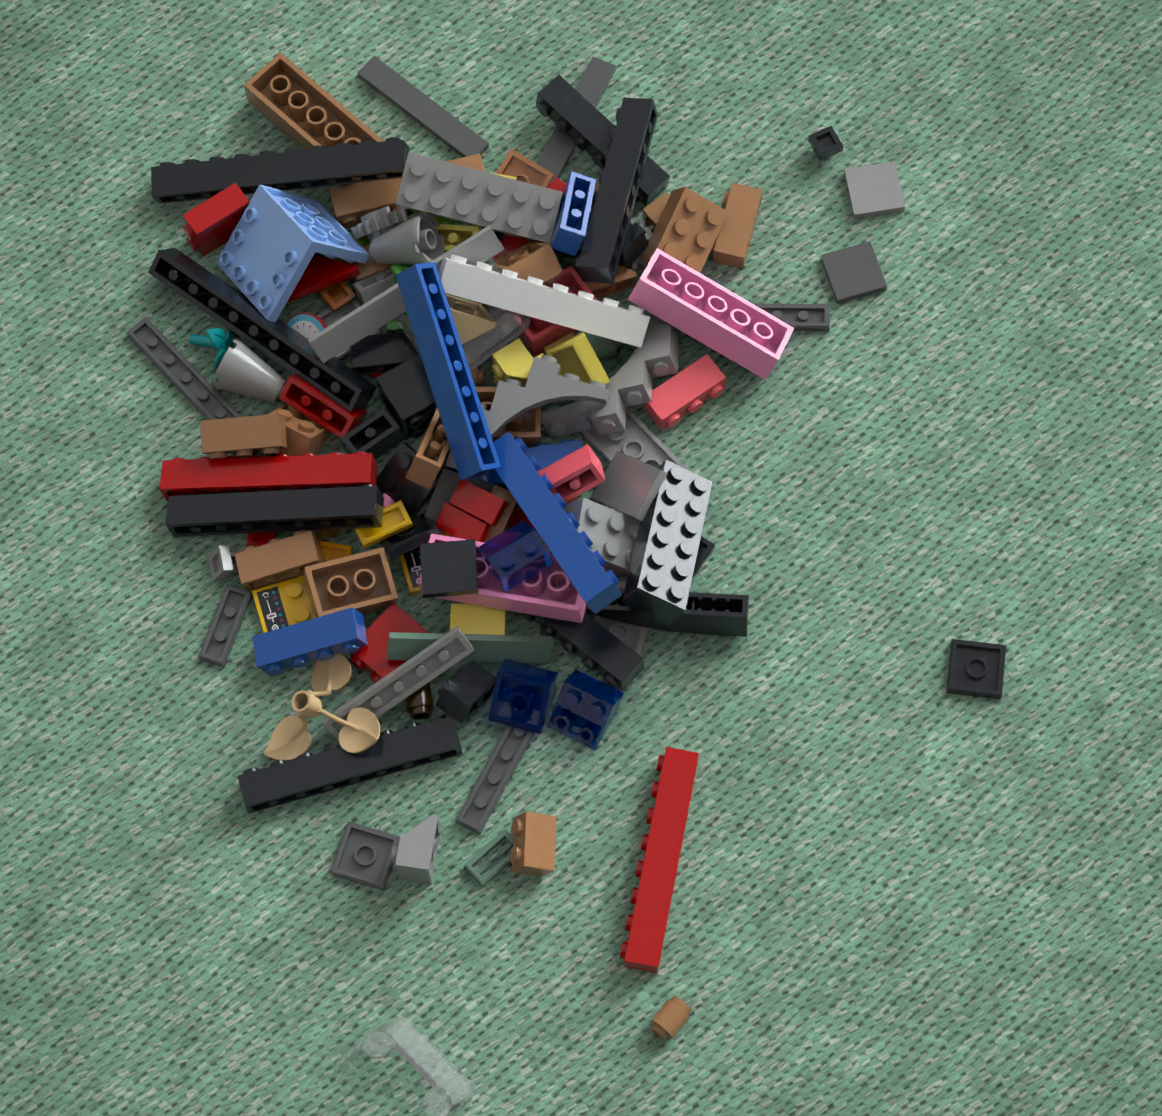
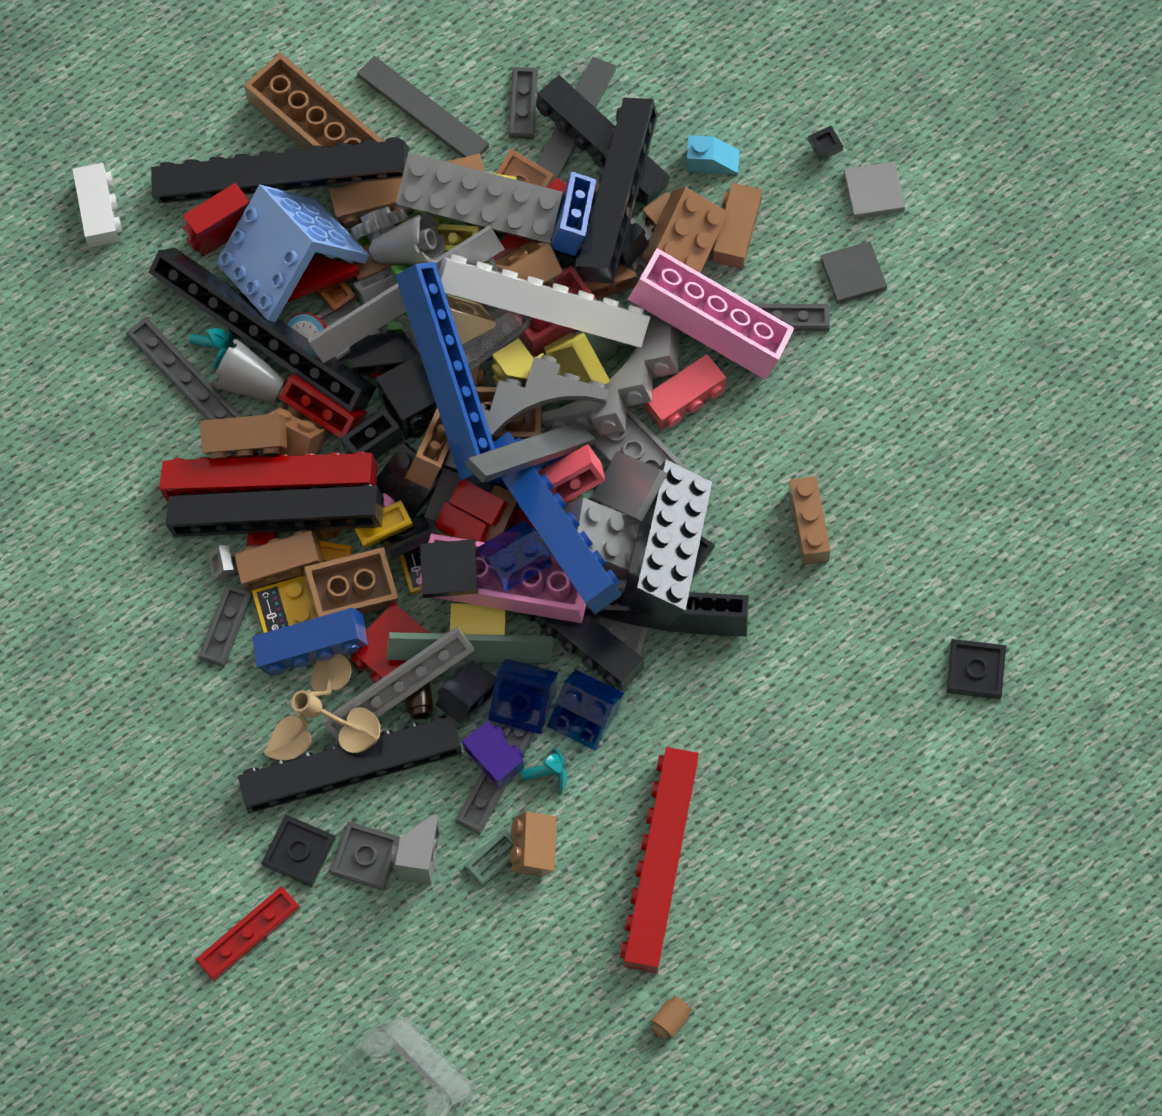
none -> white brick [73,163,122,248]
none -> red tile [195,886,300,982]
none -> black tile [261,814,336,888]
none -> dark purple brick [462,720,524,789]
none -> dark grey tile [465,422,595,483]
none -> dark grey tile [508,67,538,139]
none -> teal plant [521,747,567,794]
none -> medium azure slope [687,135,739,175]
none -> medium nougat brick [788,476,831,566]

